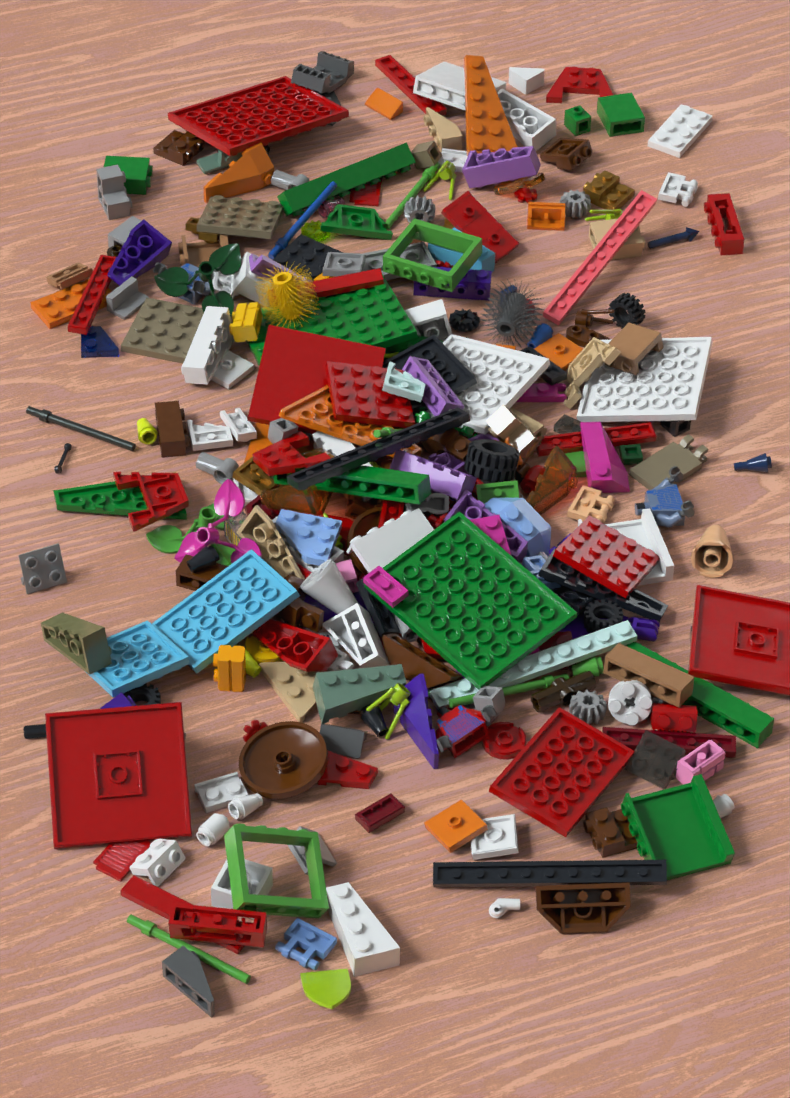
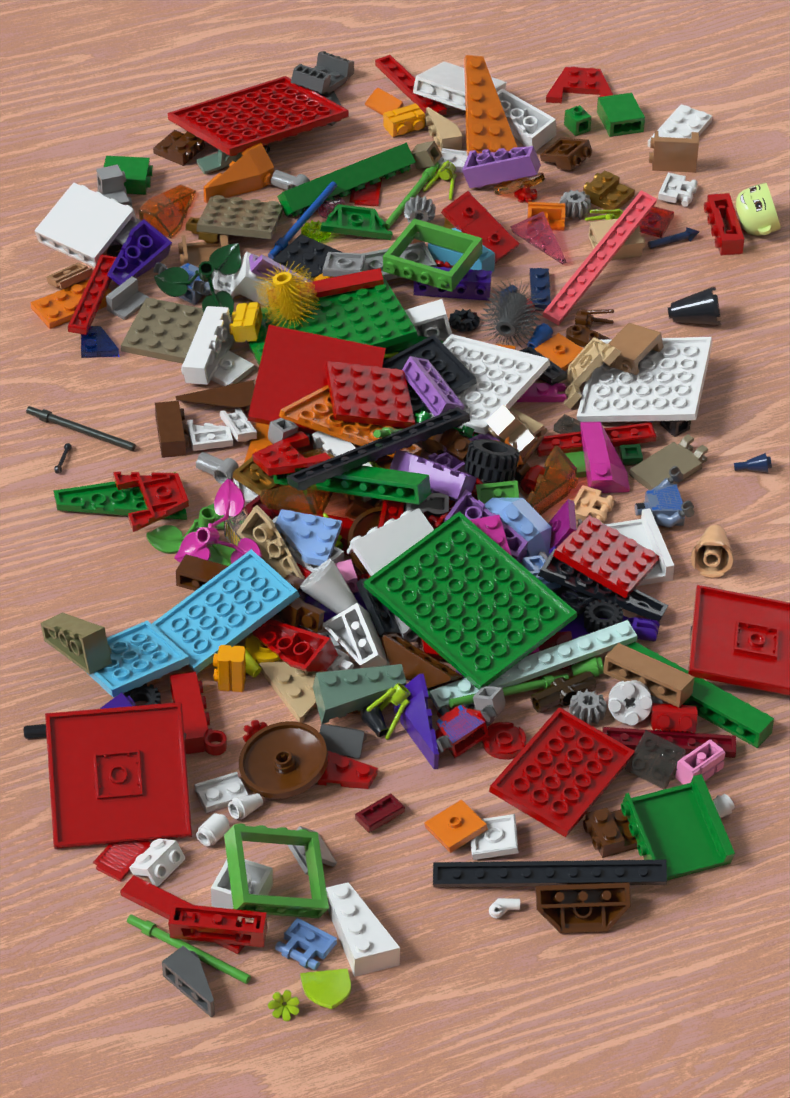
light grey hinge [18,543,67,594] -> none
neon yellow cone [137,418,158,445] -> none
black cone [186,545,220,573] -> none
dark pink plate [363,566,409,608] -> none
light aqua wing [382,362,426,402] -> none
white slope [508,67,545,95] -> none
black tyre [608,293,646,329] -> none
none -> white panel [35,183,137,268]
none -> clear orange wedge [139,184,196,239]
none -> red hinge [170,672,227,756]
none -> reddish brown wedge [176,380,256,411]
none -> lime plant [268,990,300,1021]
none -> light orange brick [383,103,425,138]
none -> clear pink wing [510,212,567,265]
none -> dark blue plate [529,268,551,311]
none -> magenta plate [548,499,576,555]
none -> clear red tile [639,206,674,238]
none -> medium nougat panel [649,131,699,173]
none -> black cone [668,286,721,325]
none -> yellowish green piece [736,183,781,236]

